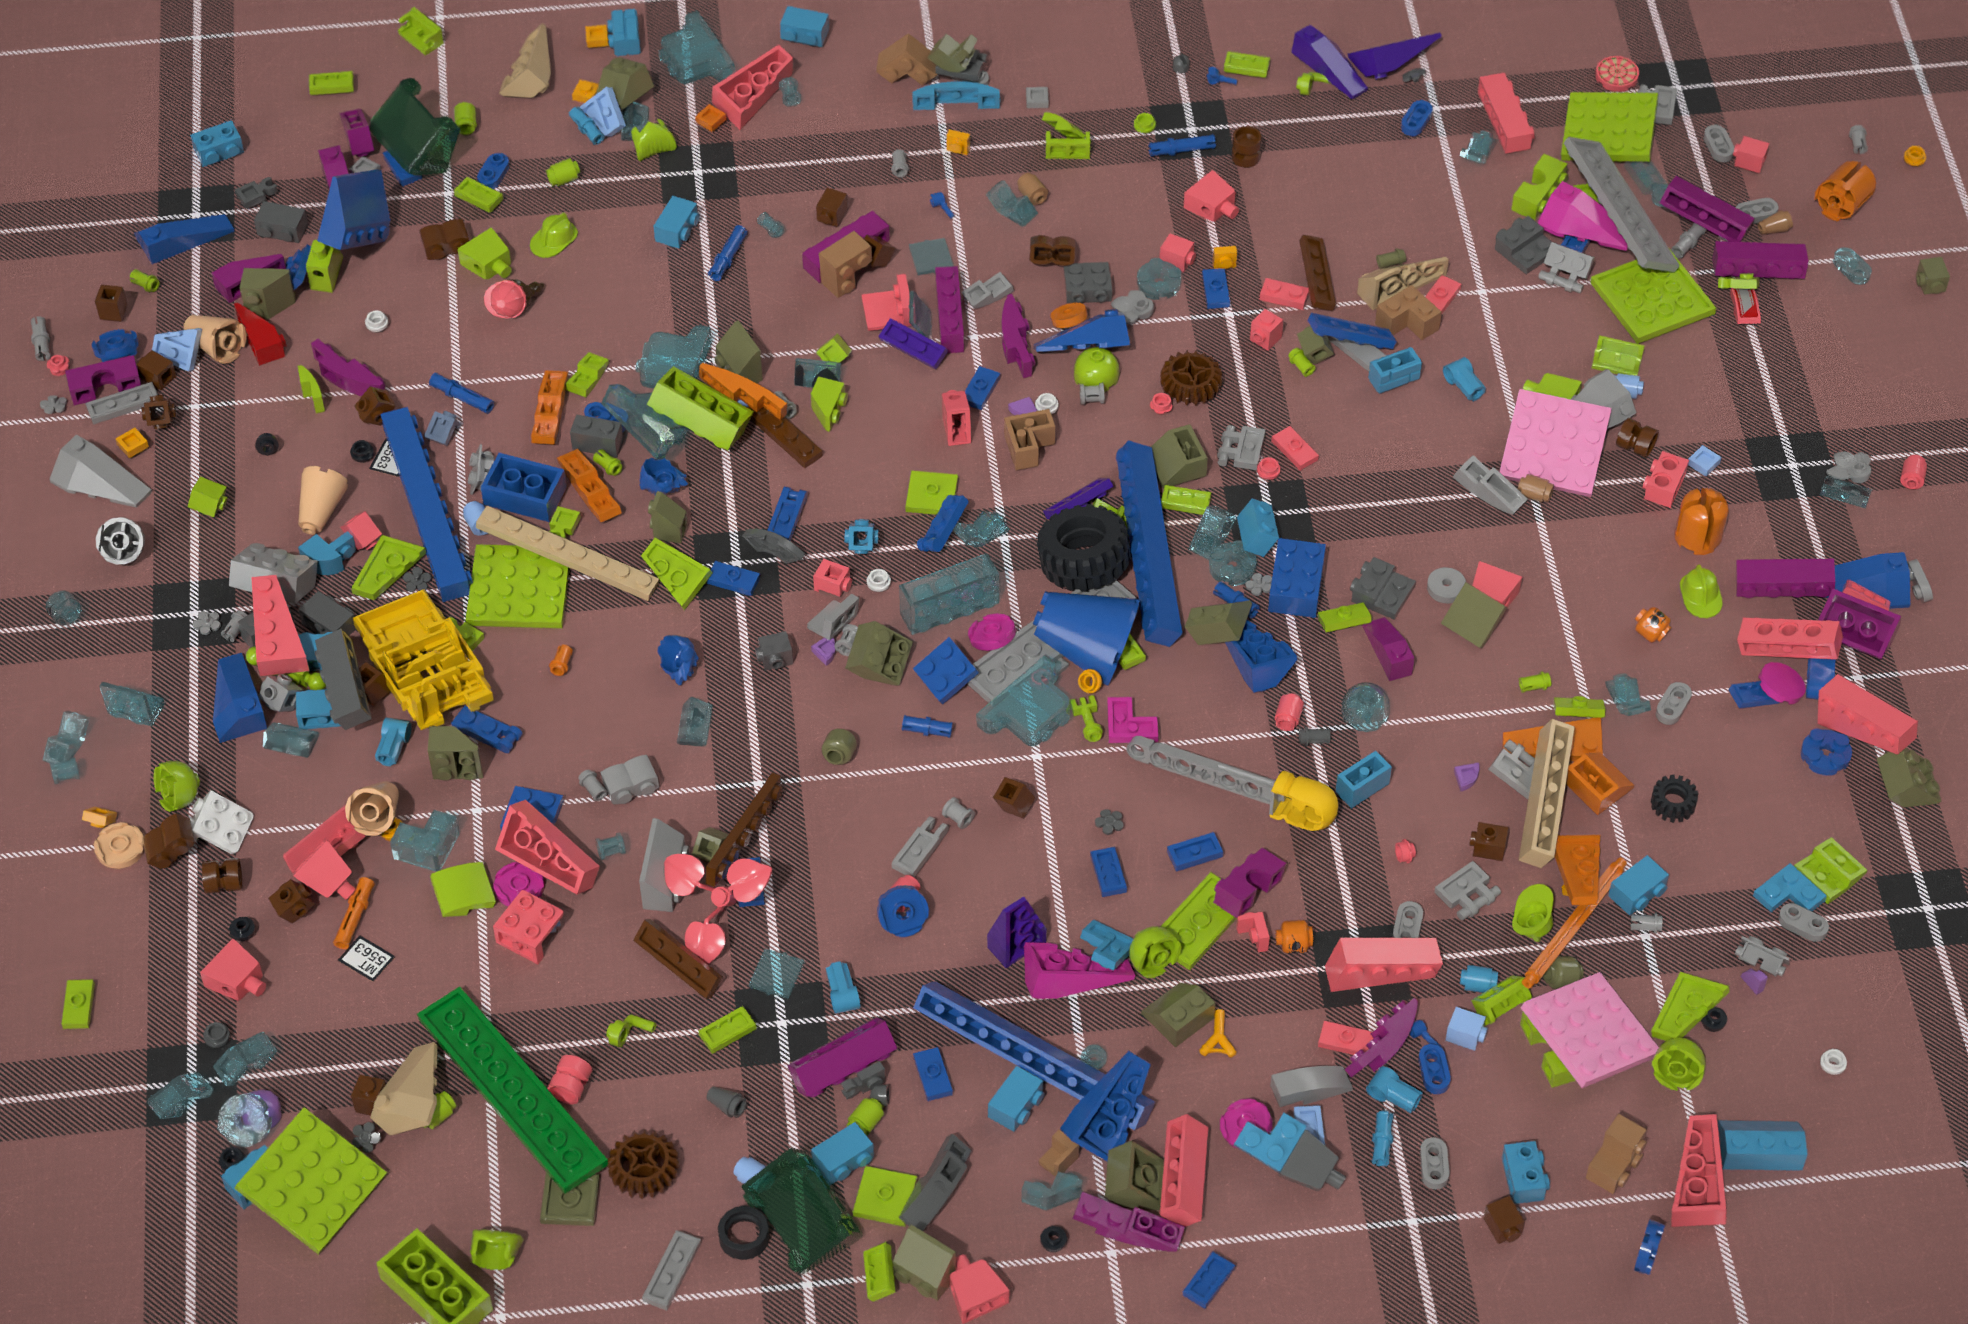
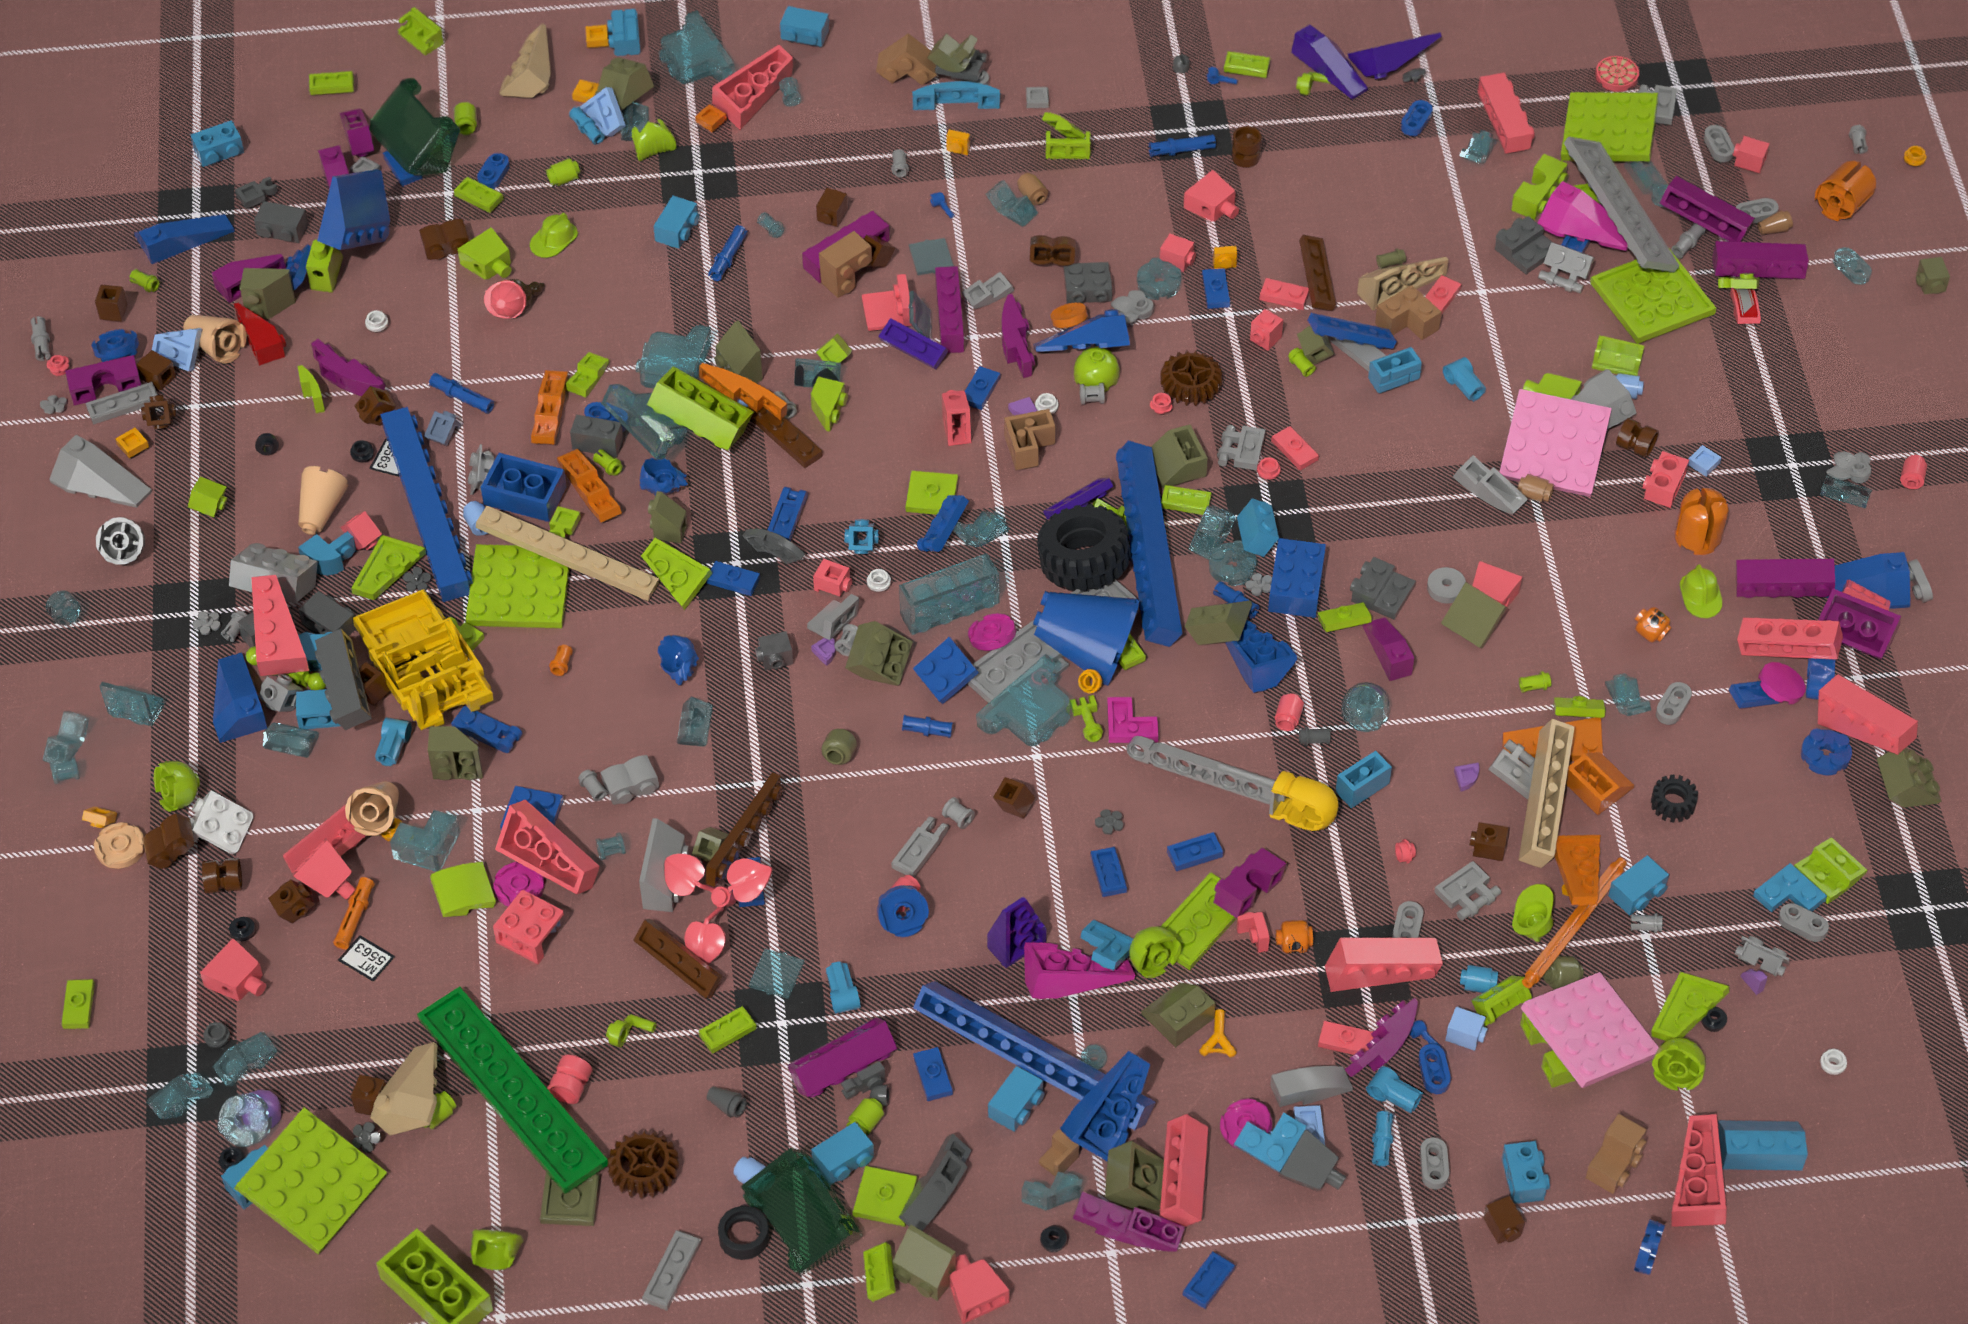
lime plate [1134,113,1156,133] -> none

